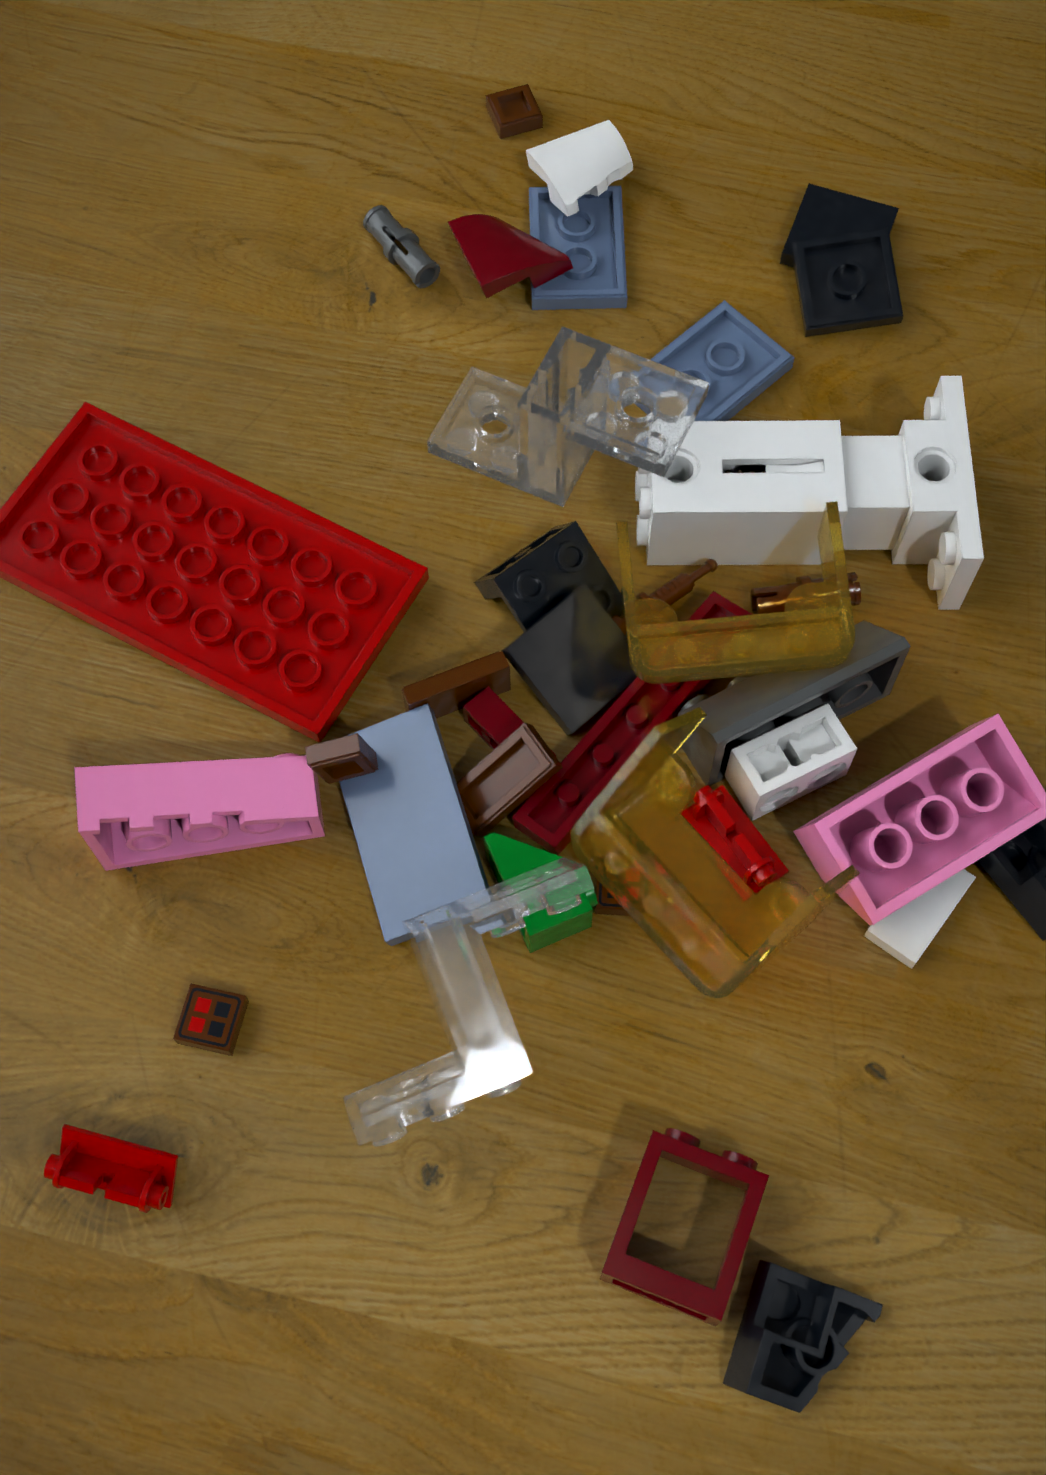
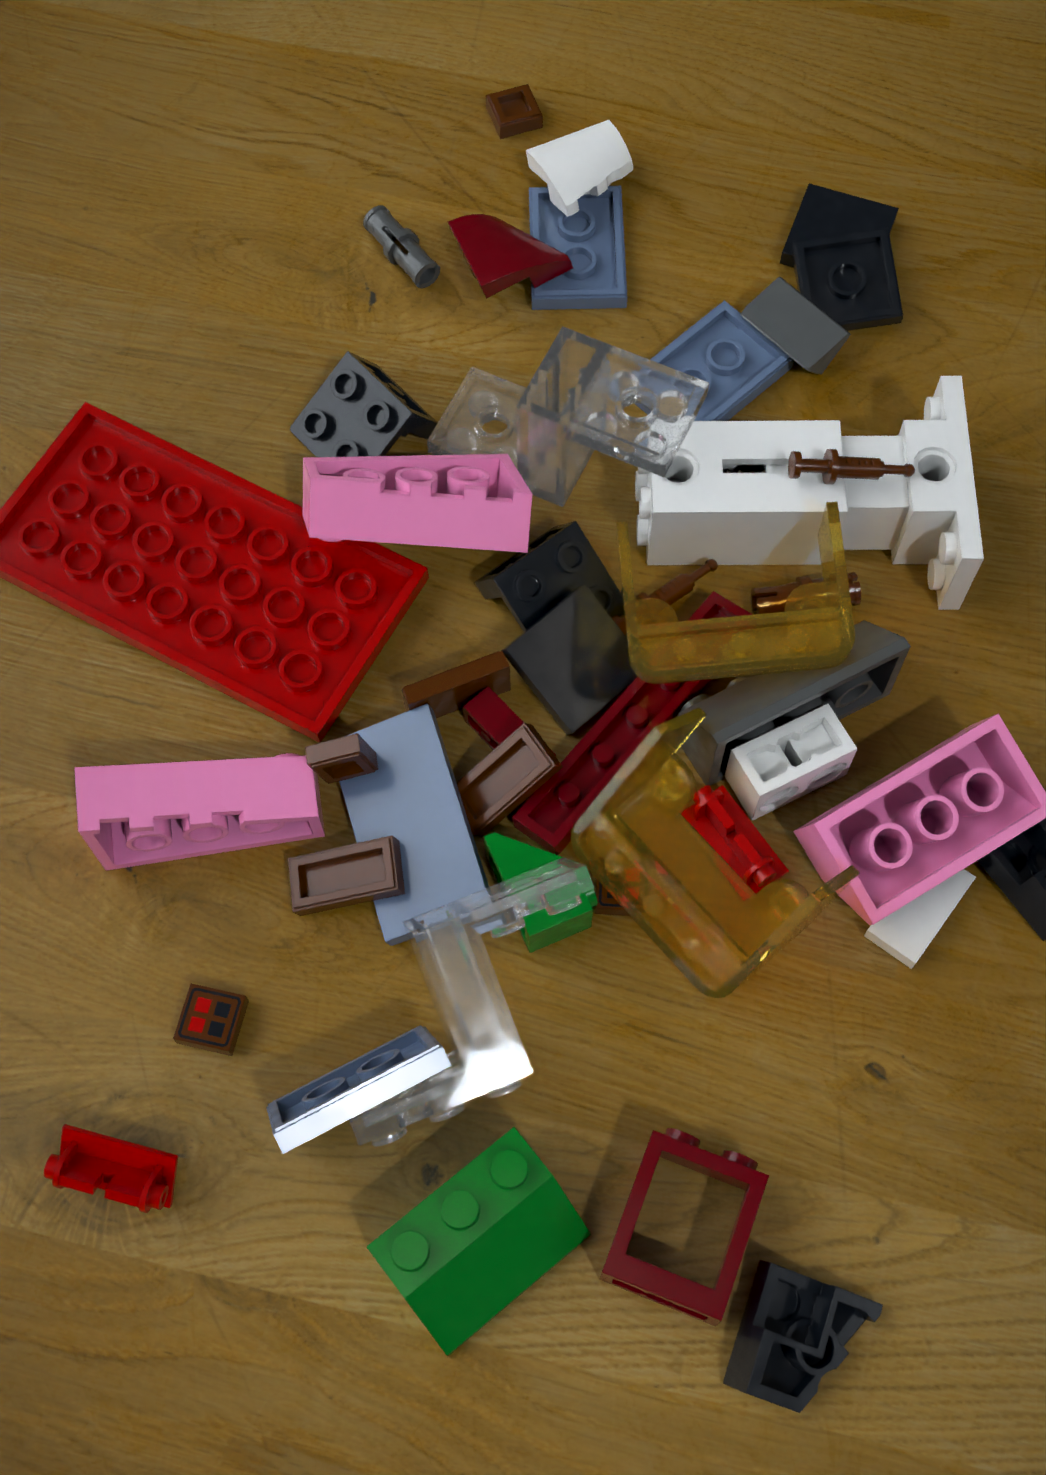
none -> tile [266,1025,452,1154]
none -> reddish brown tile [288,835,405,916]
none -> black bracket [290,351,440,457]
none -> bright pink wedge [302,454,533,553]
none -> green slope [367,1127,591,1357]
none -> dark grey slope [740,277,851,375]
none -> reddish brown piece [788,449,915,485]

